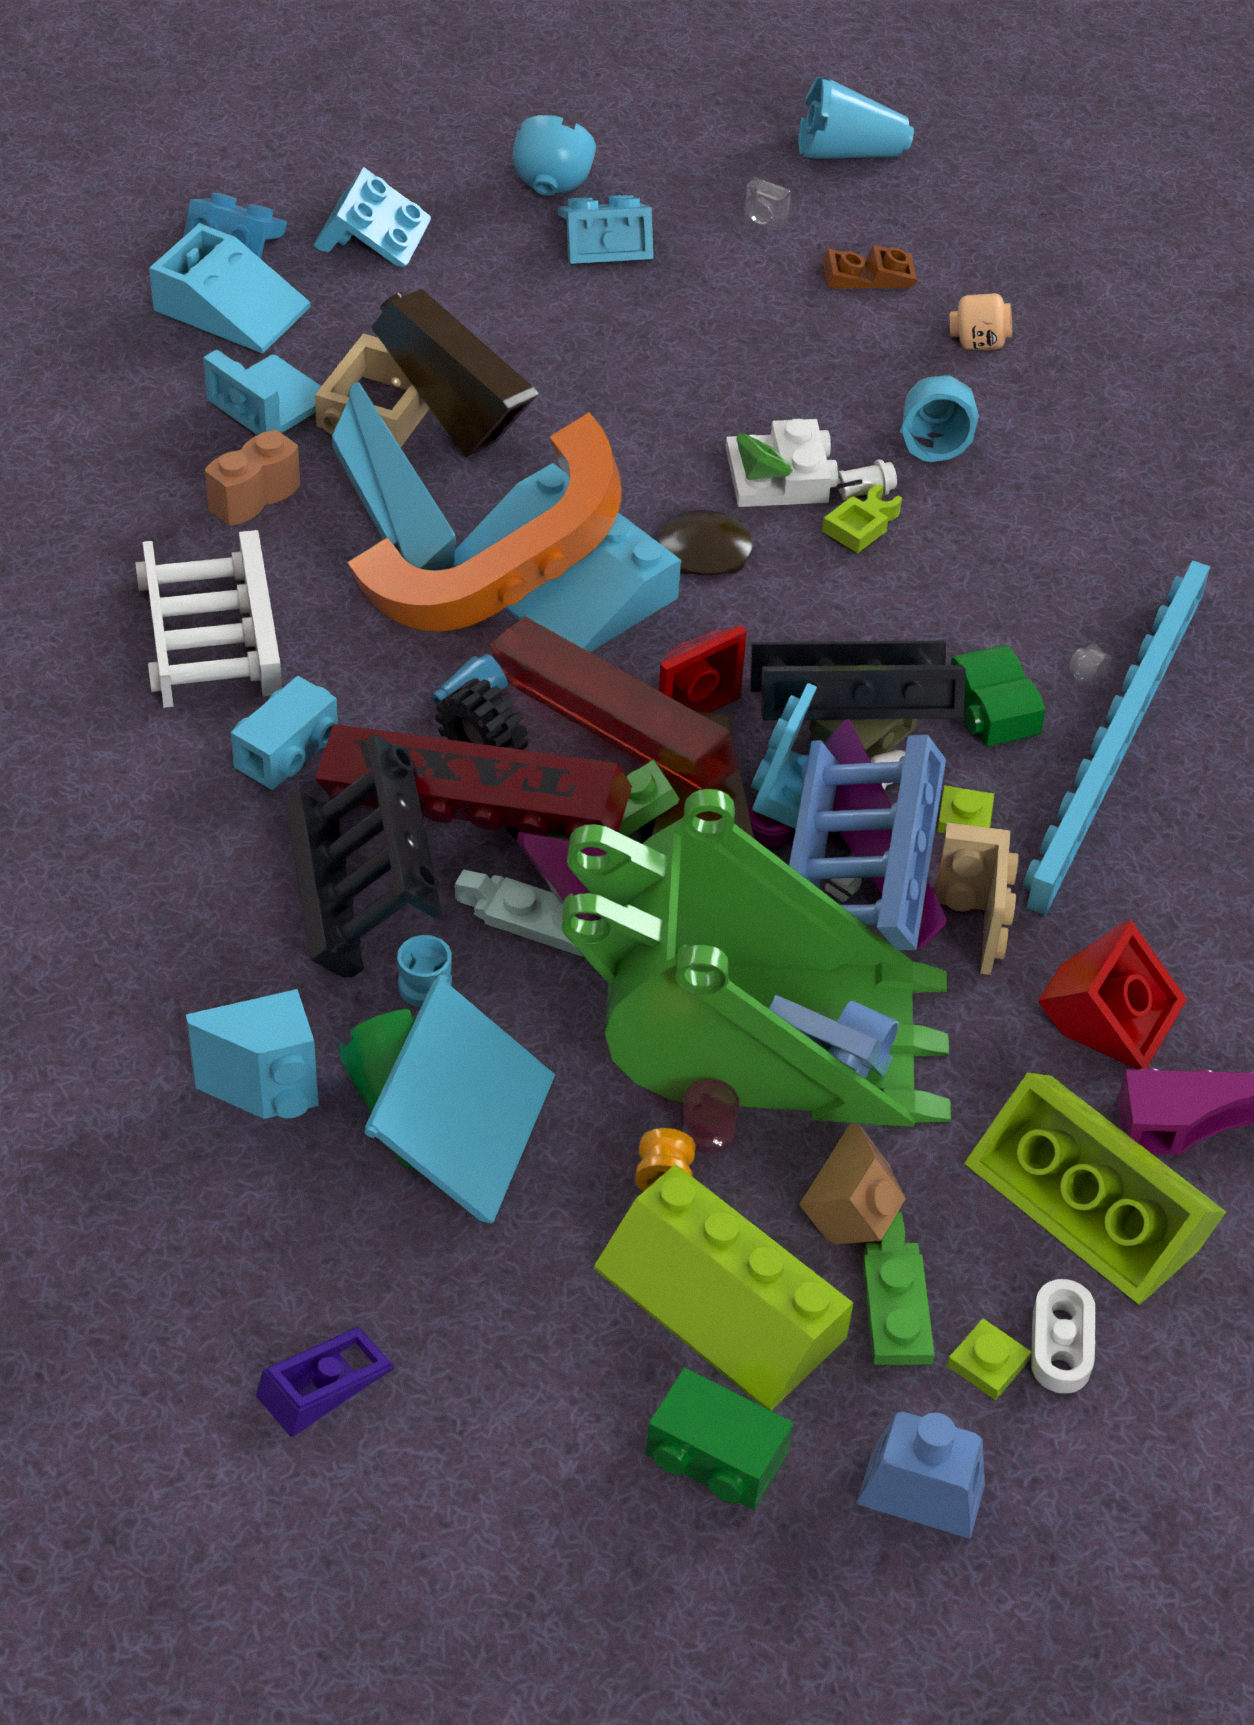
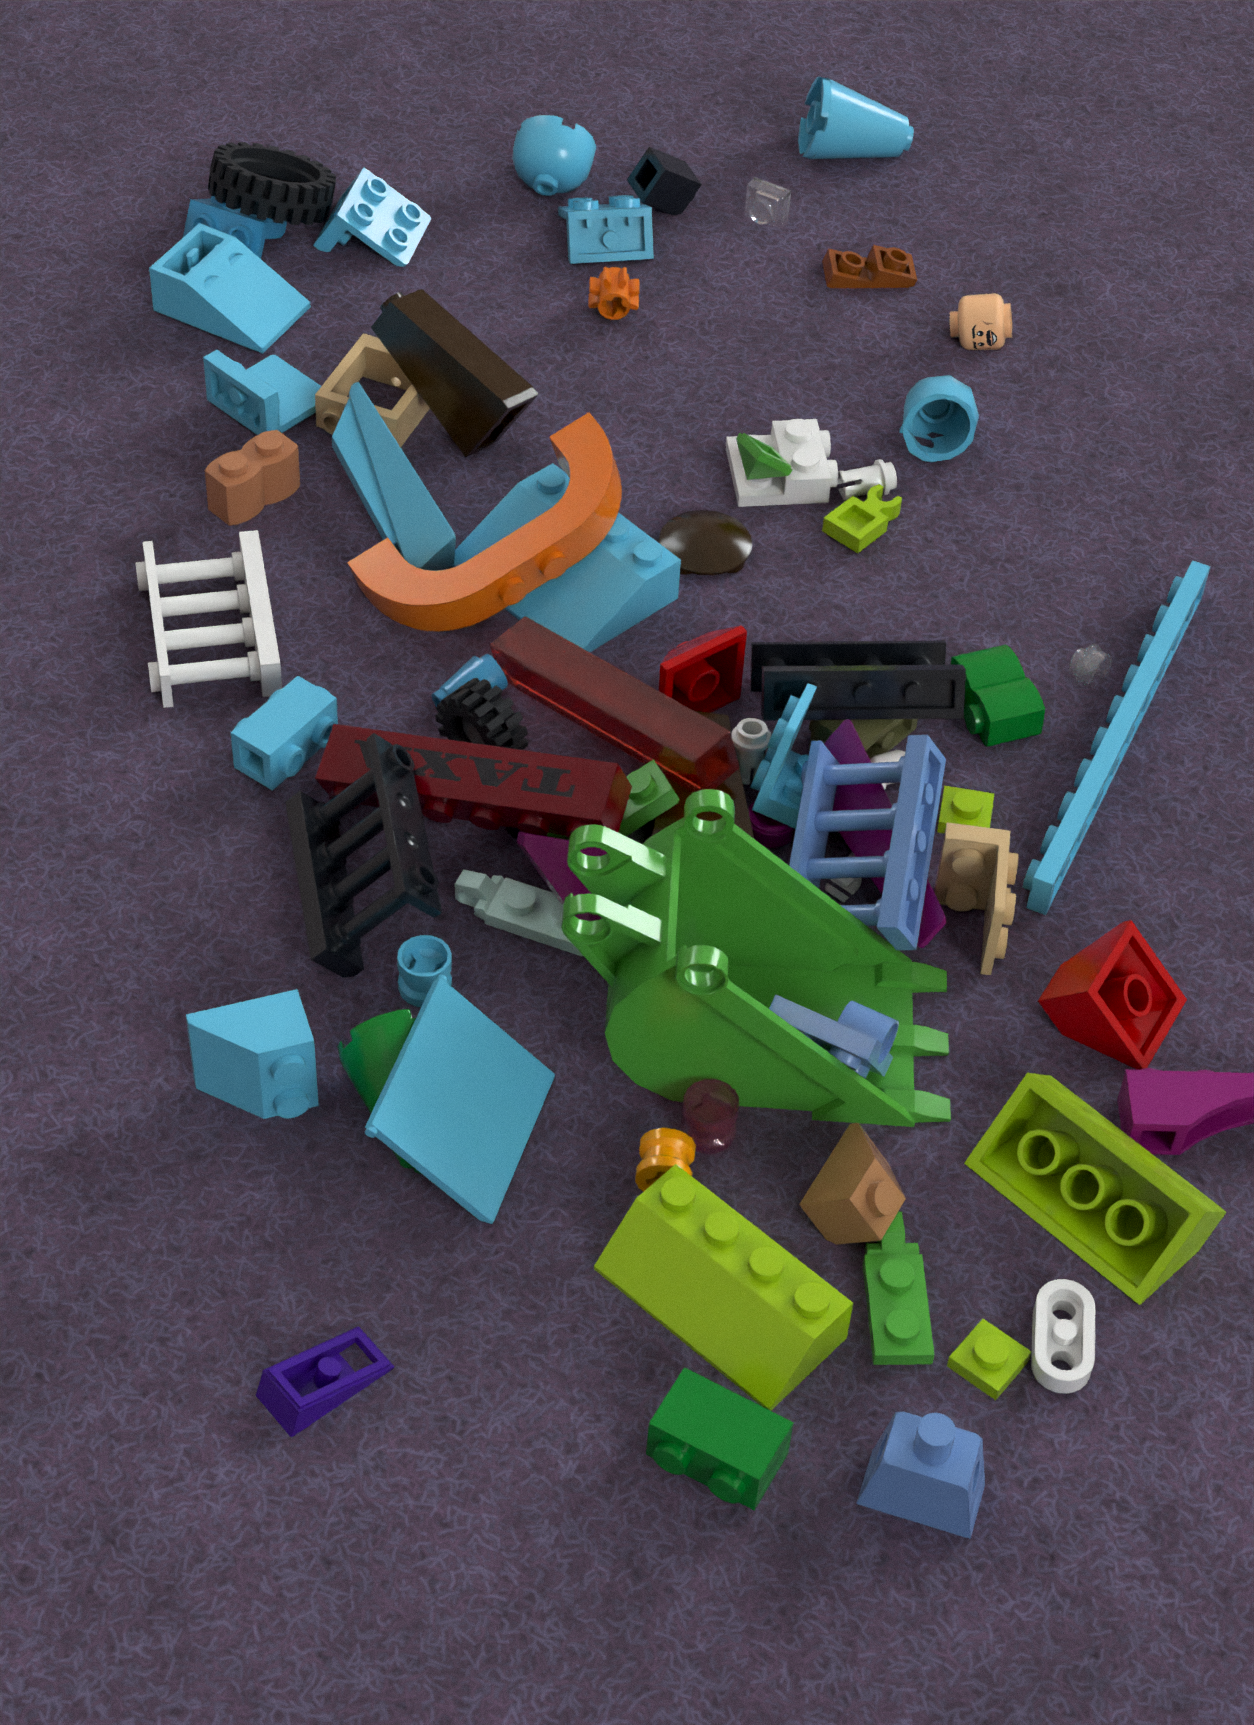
none -> black tyre [208,142,336,225]
none -> orange gear [588,266,640,320]
none -> black brick [627,147,702,215]
none -> white pin [731,718,771,784]

